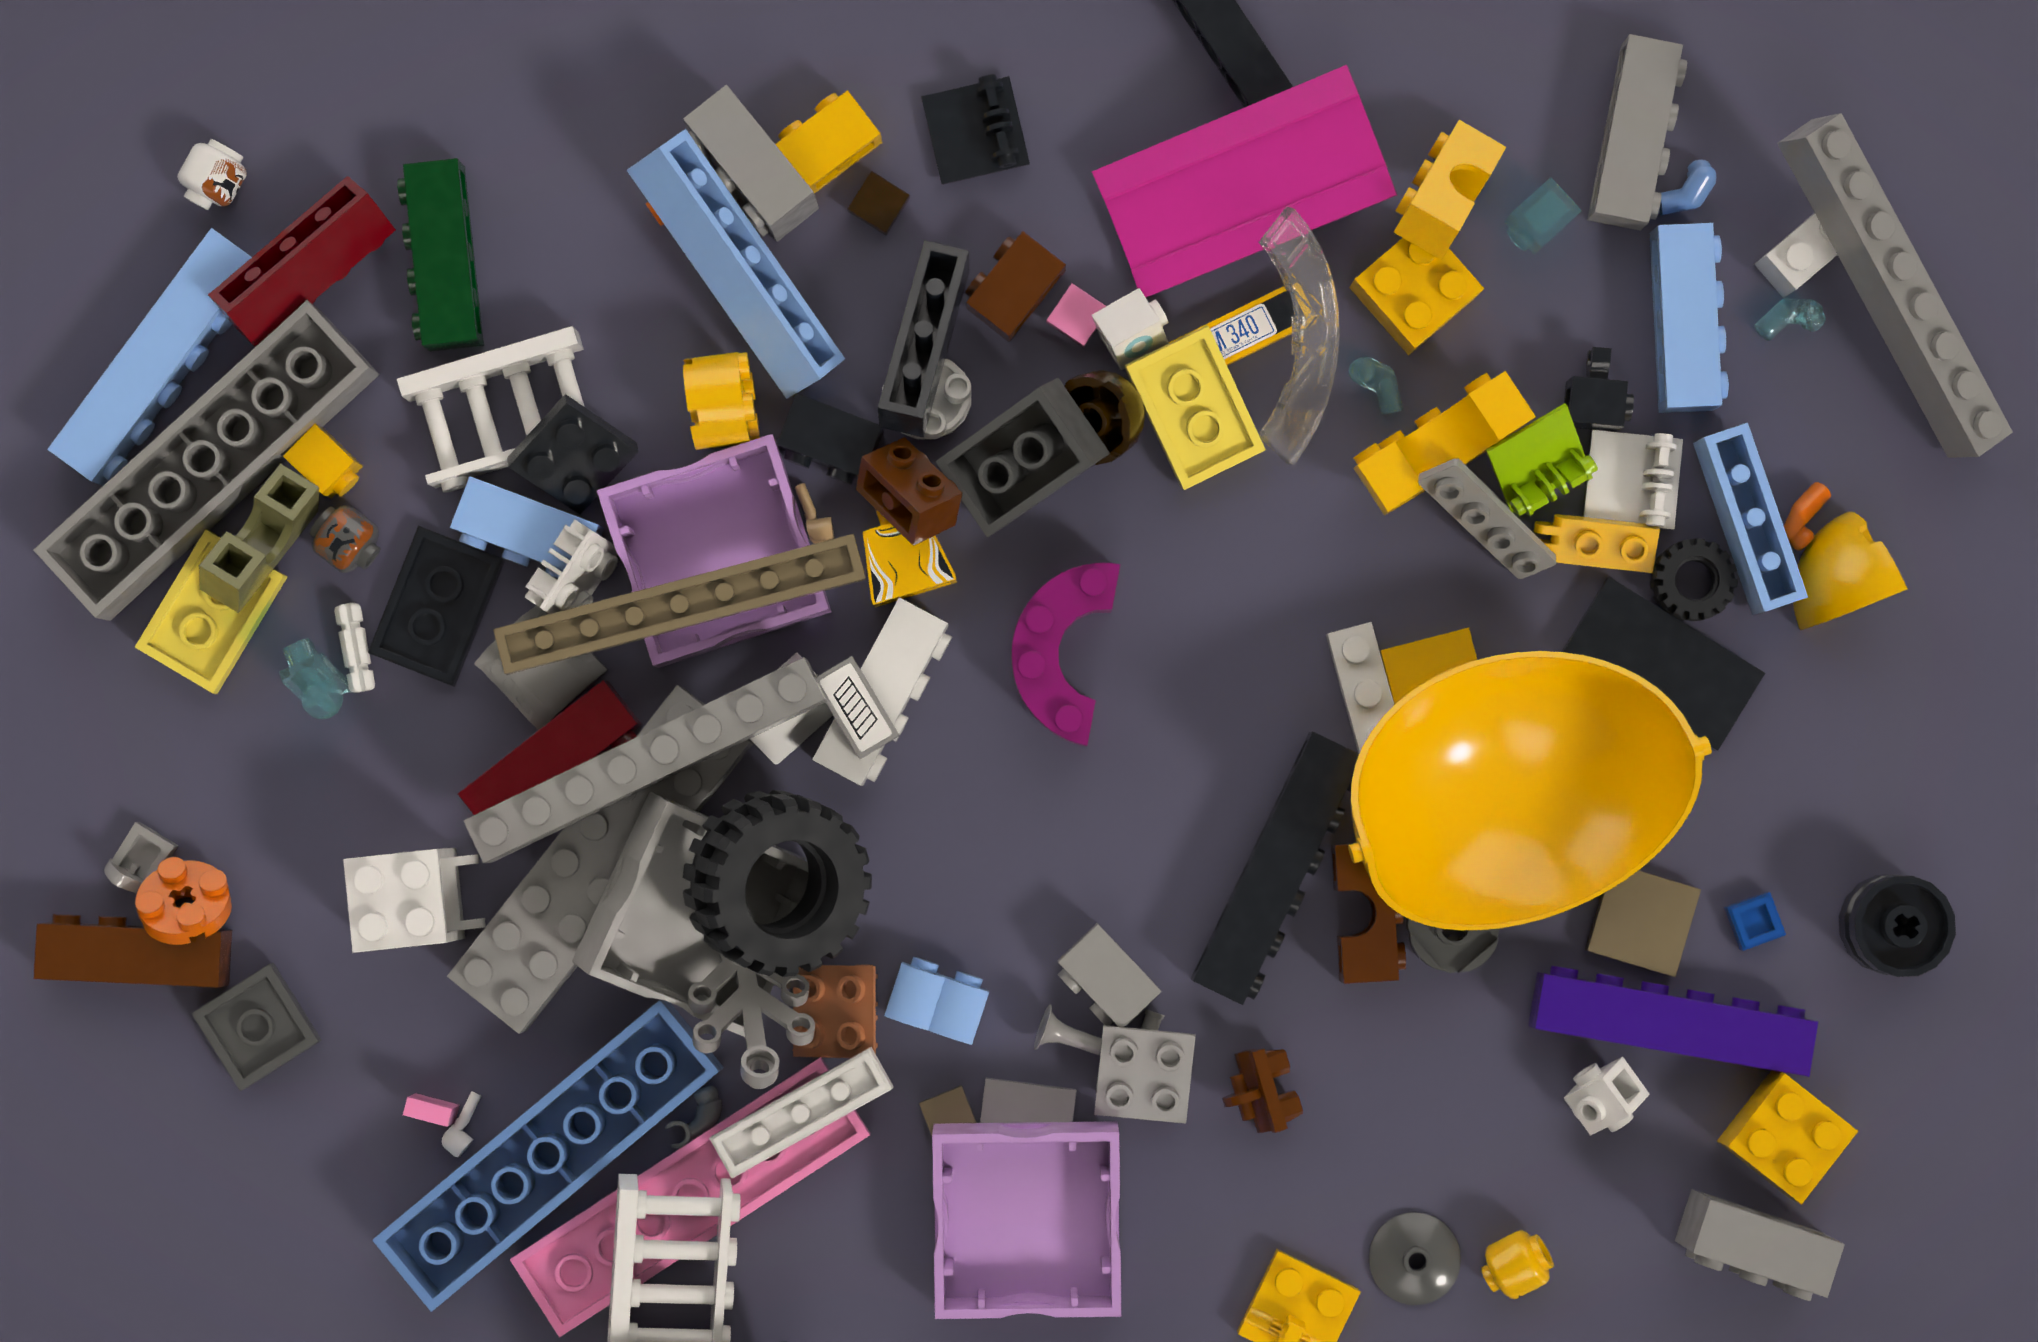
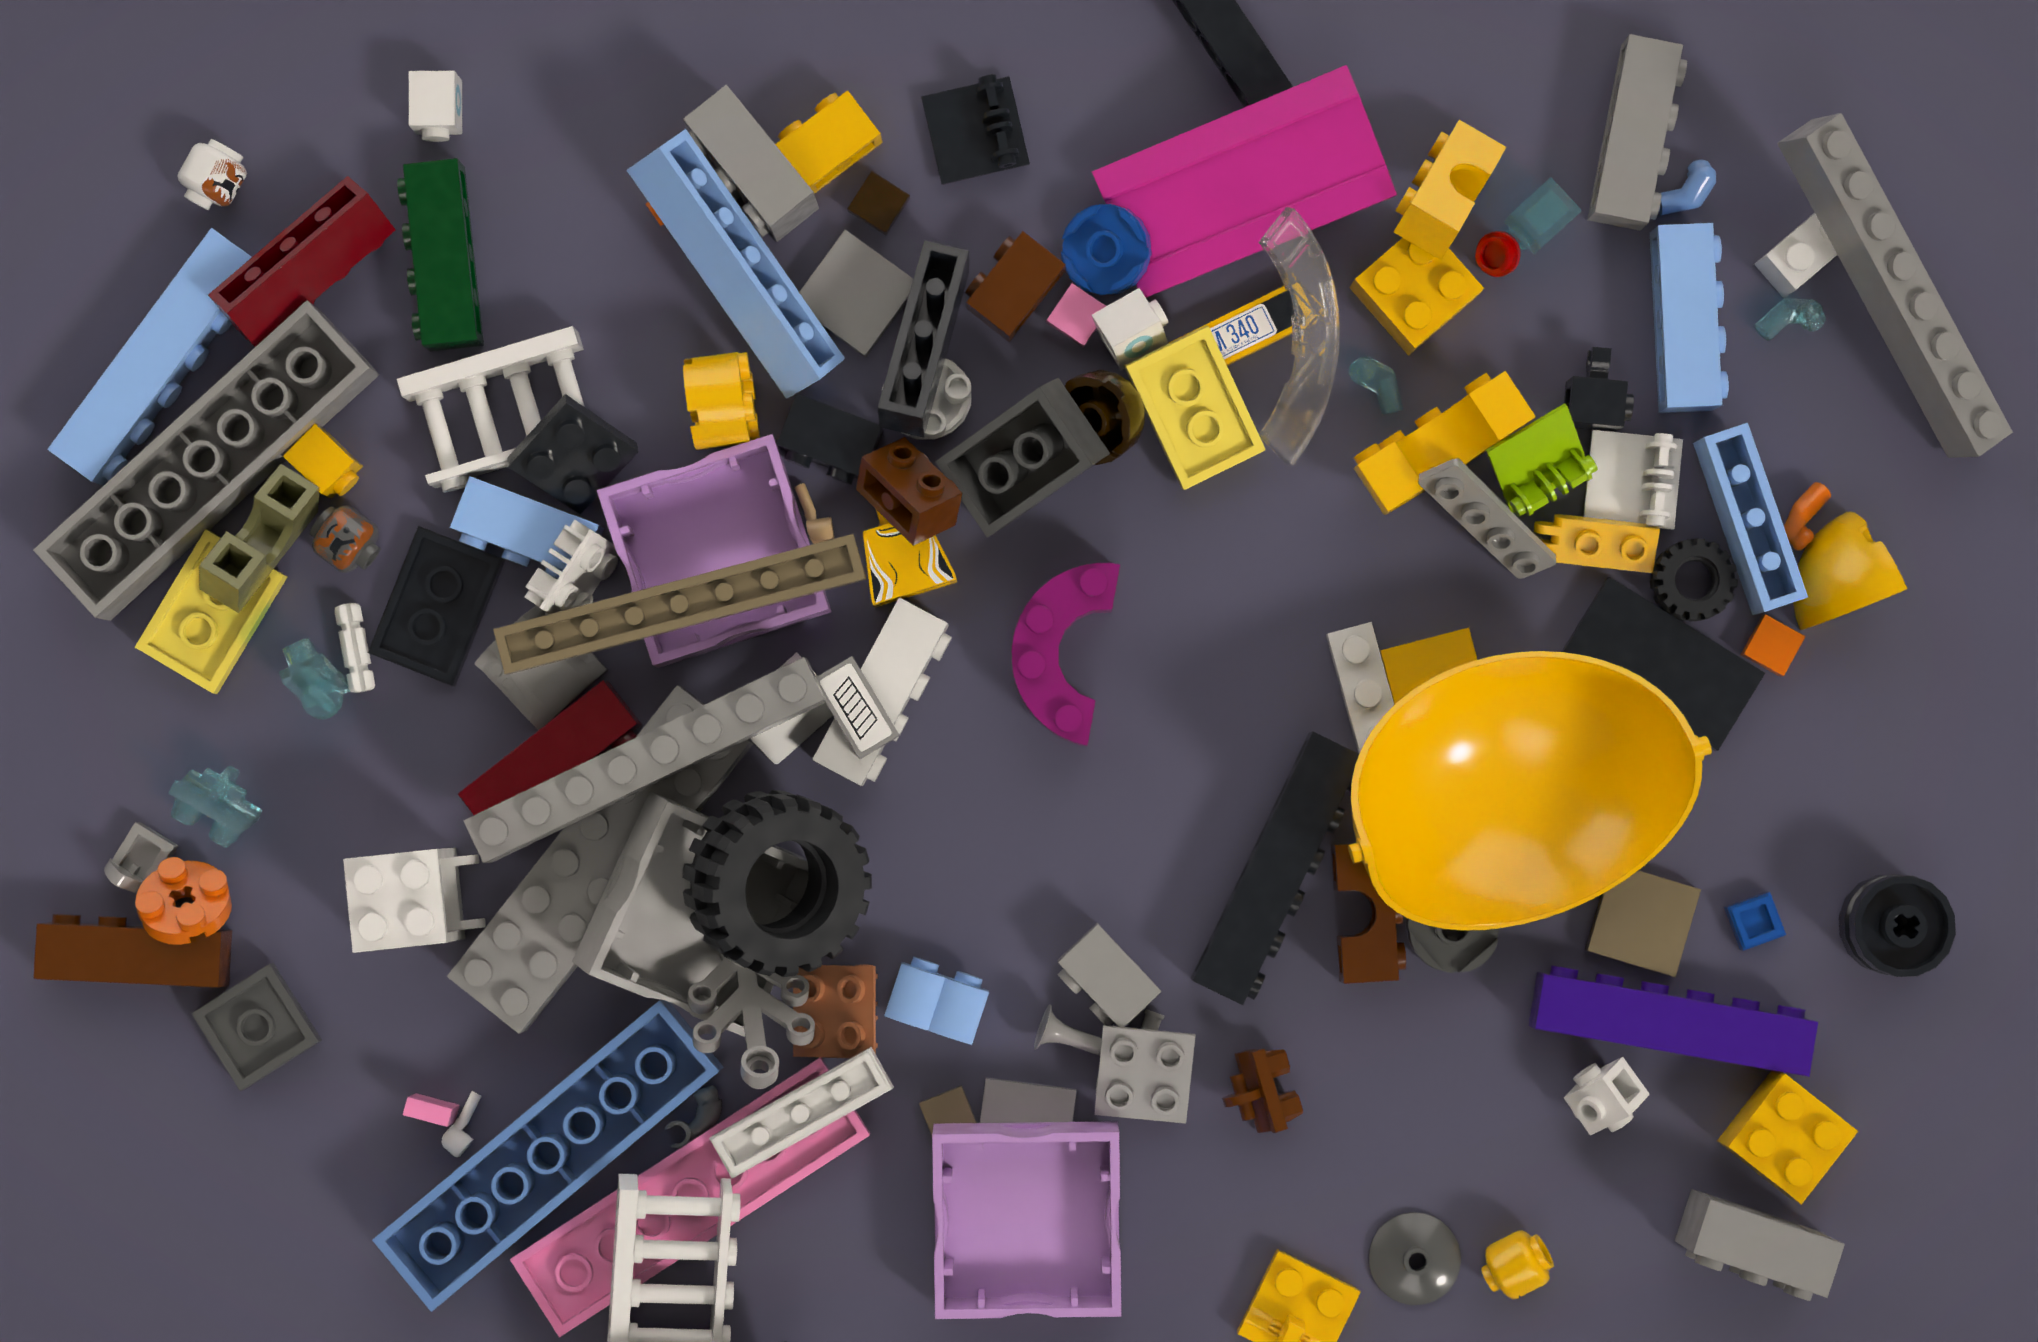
none -> clear light blue hips [168,765,263,848]
none -> white brick [409,71,462,142]
none -> light grey tile [799,230,913,358]
none -> blue tile [1061,204,1152,295]
none -> red plate [1475,231,1521,277]
none -> orange tile [1740,614,1806,677]

